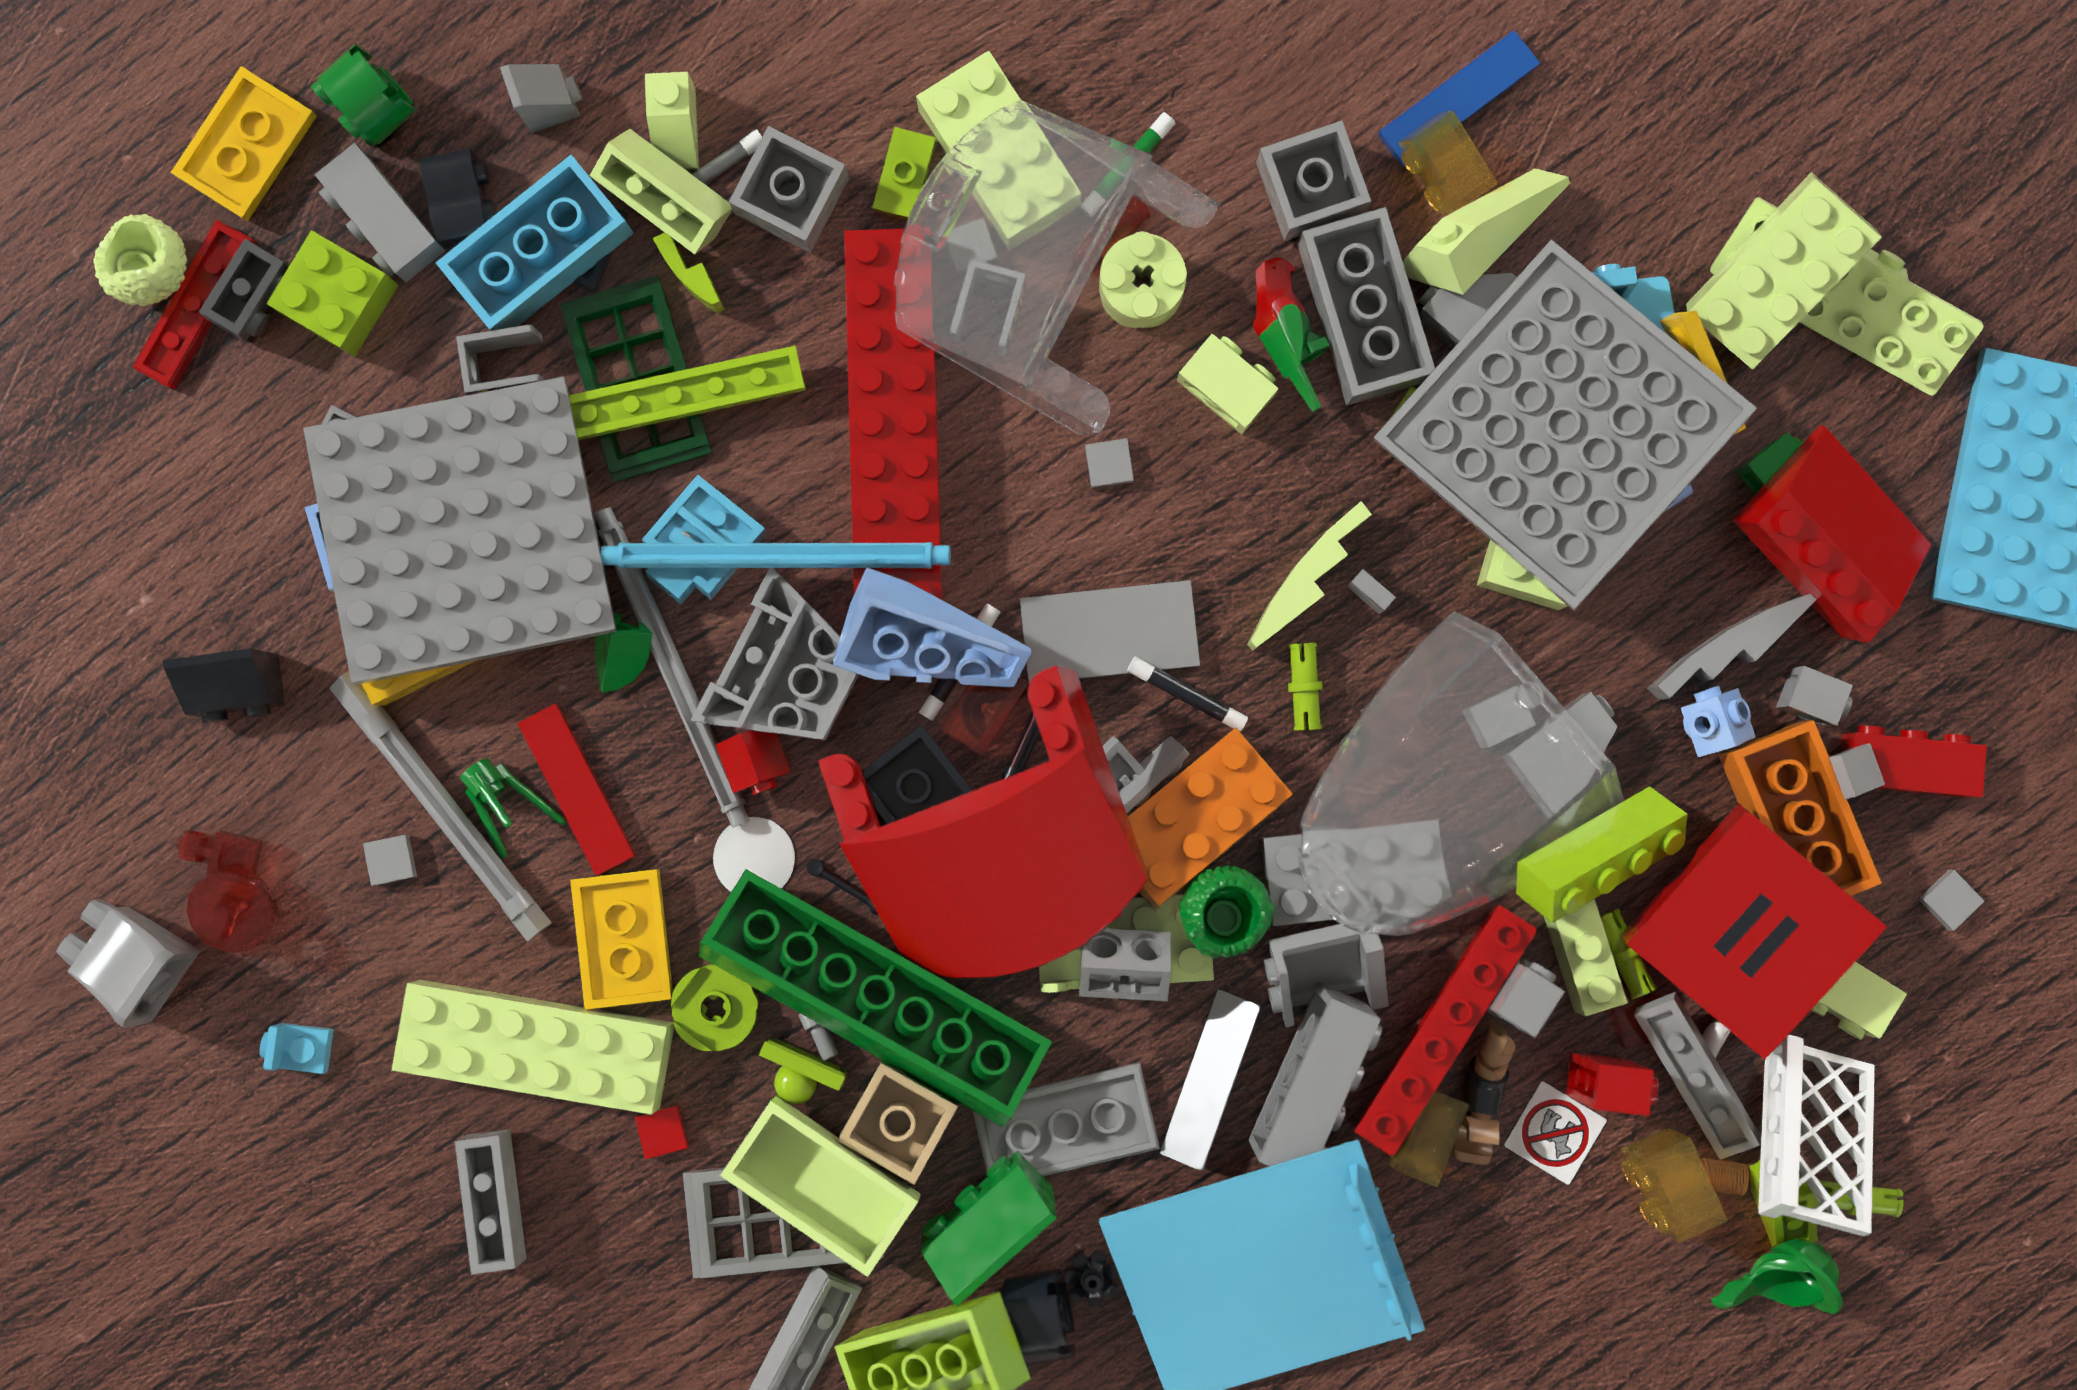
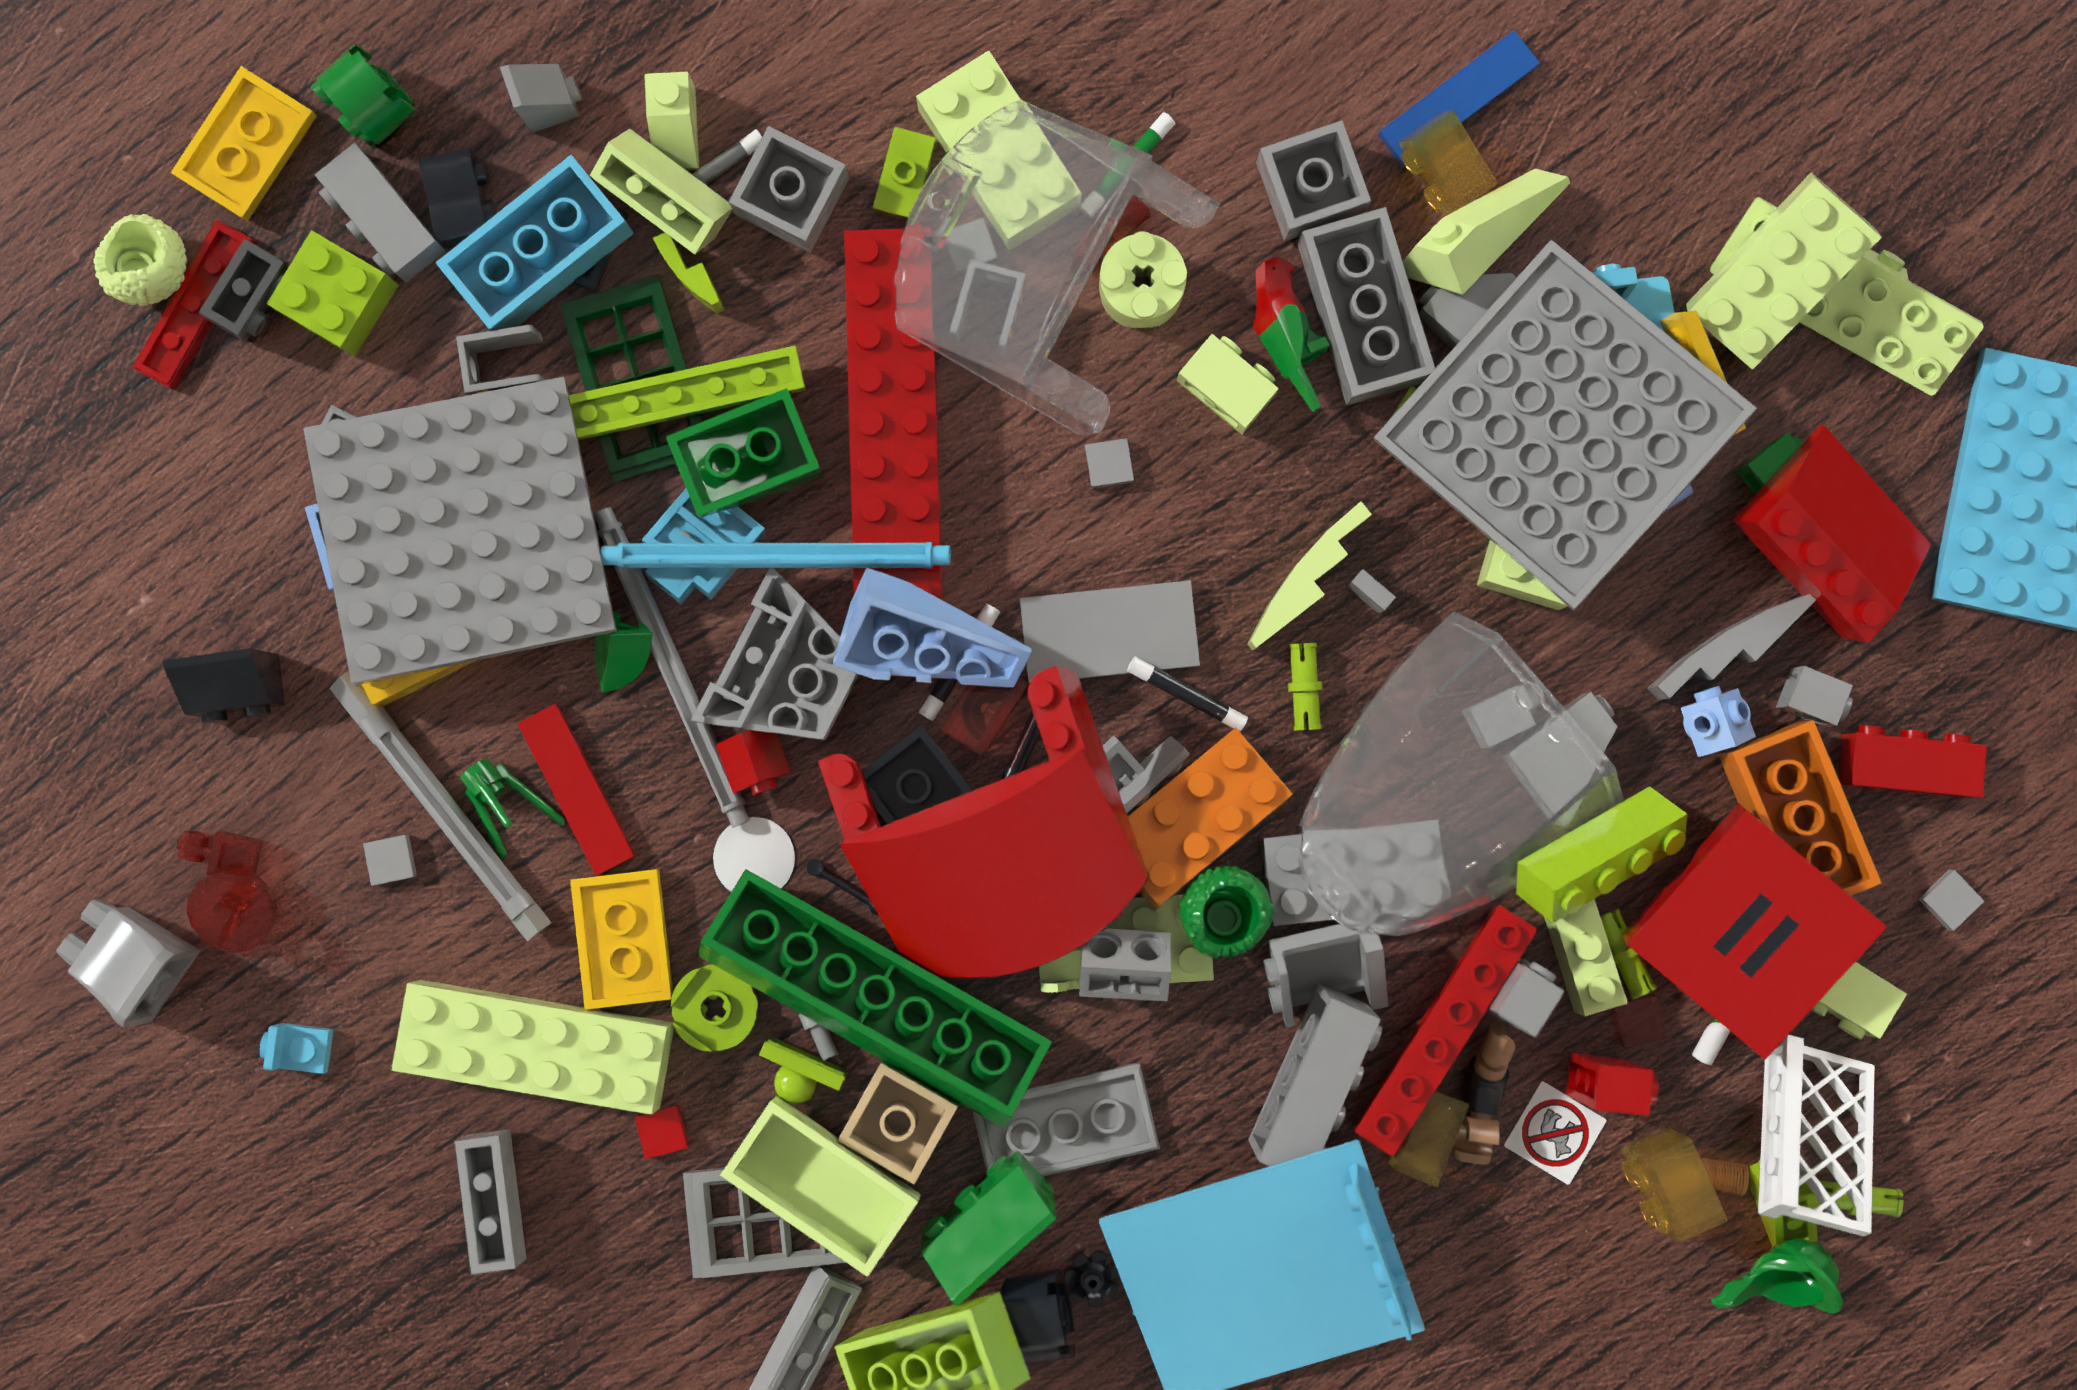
slope [1159,989,1261,1171] -> none
light grey plate [1634,992,1761,1160] -> none
light grey tile [1829,743,1885,799] -> none
none -> green slope [666,388,823,518]

